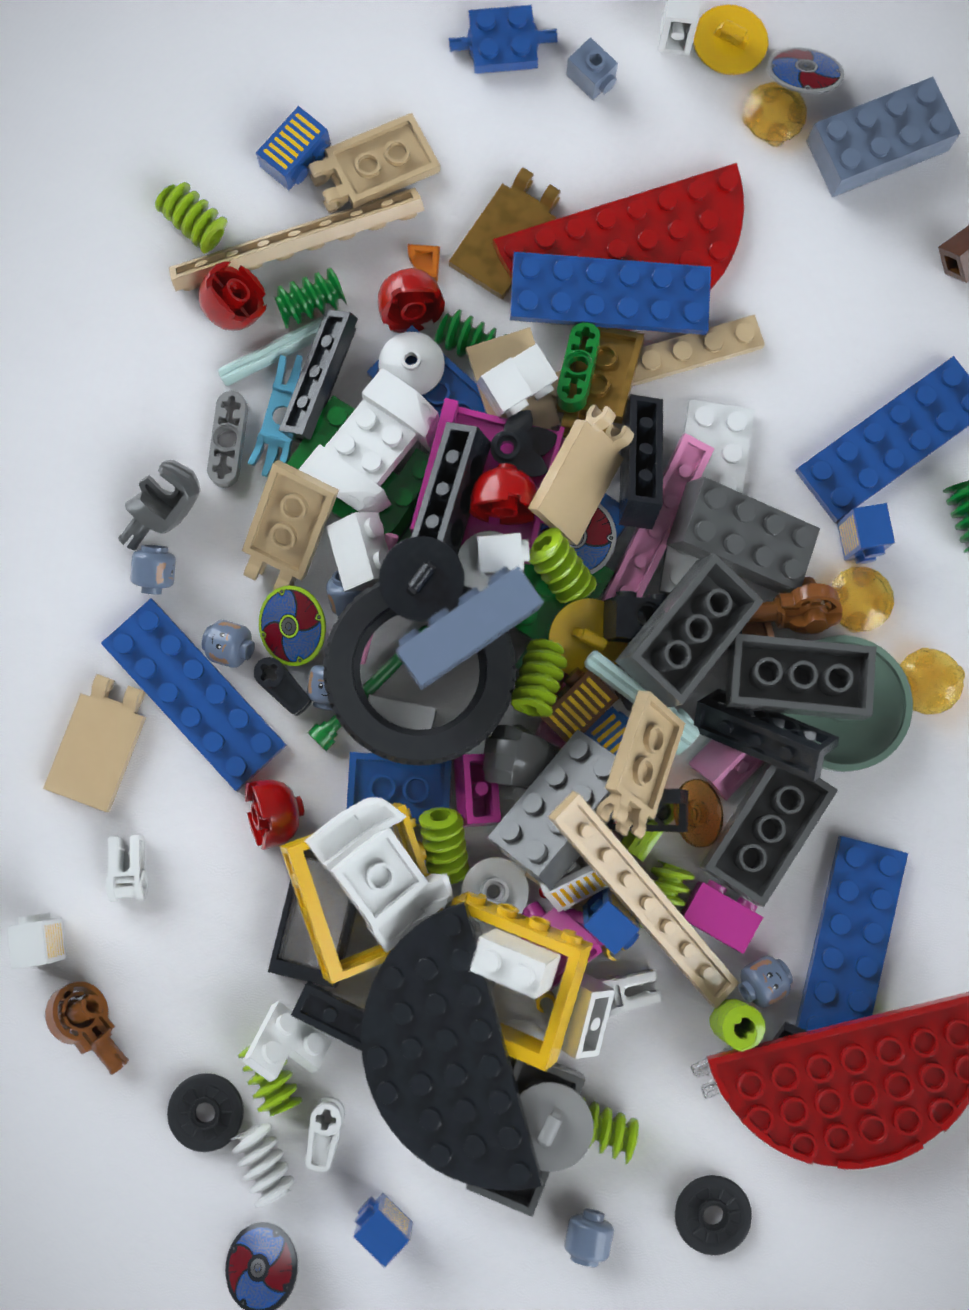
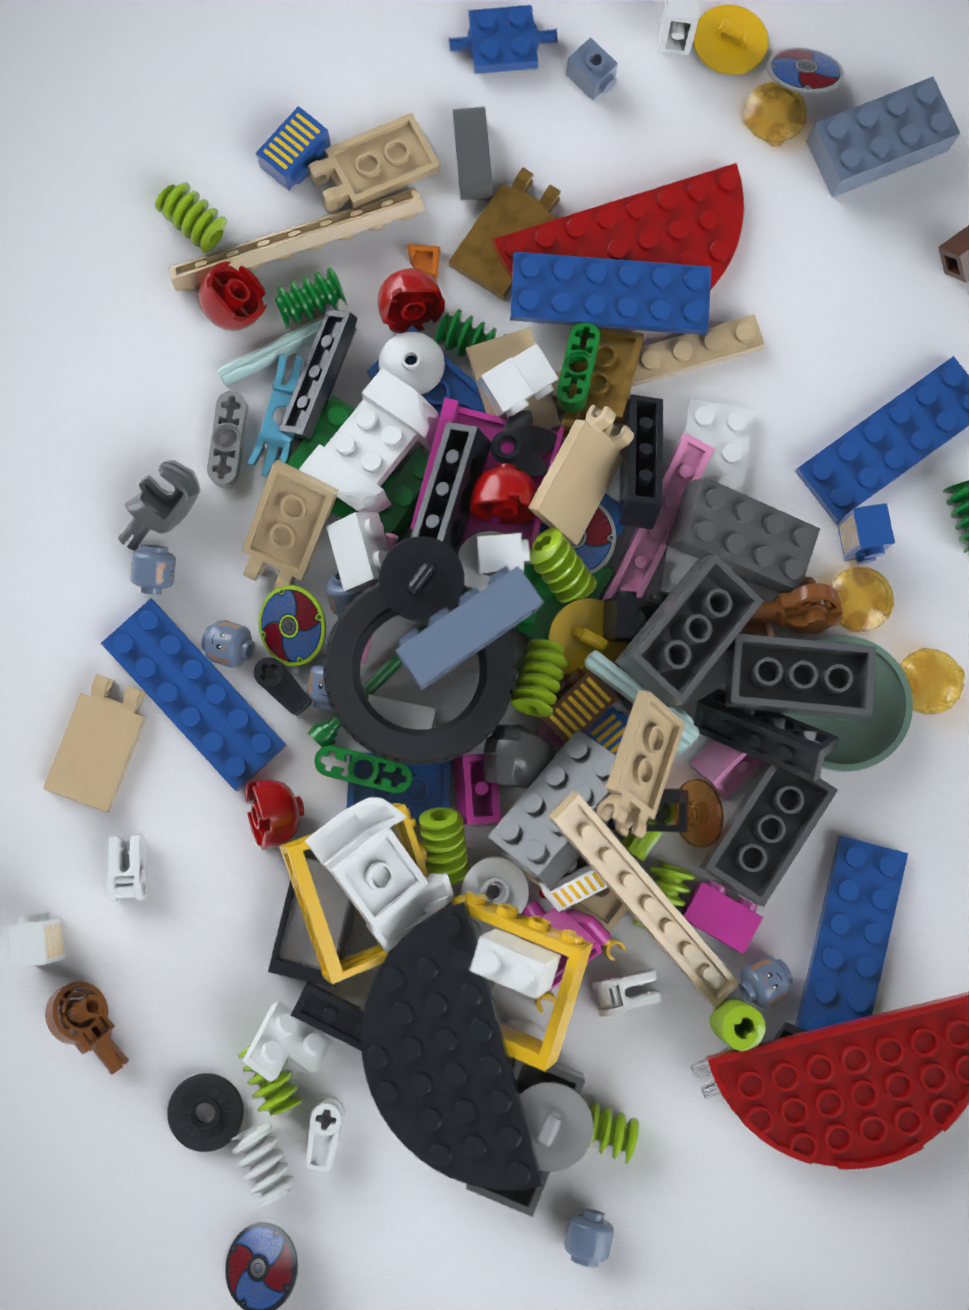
blue brick [353,1193,413,1268] -> none
white brick [557,973,615,1059] -> none
blue brick [583,887,640,955] -> none
black wheel [675,1175,752,1255] -> none
none -> green beam [314,745,413,794]
none -> dark grey beam [453,106,493,200]

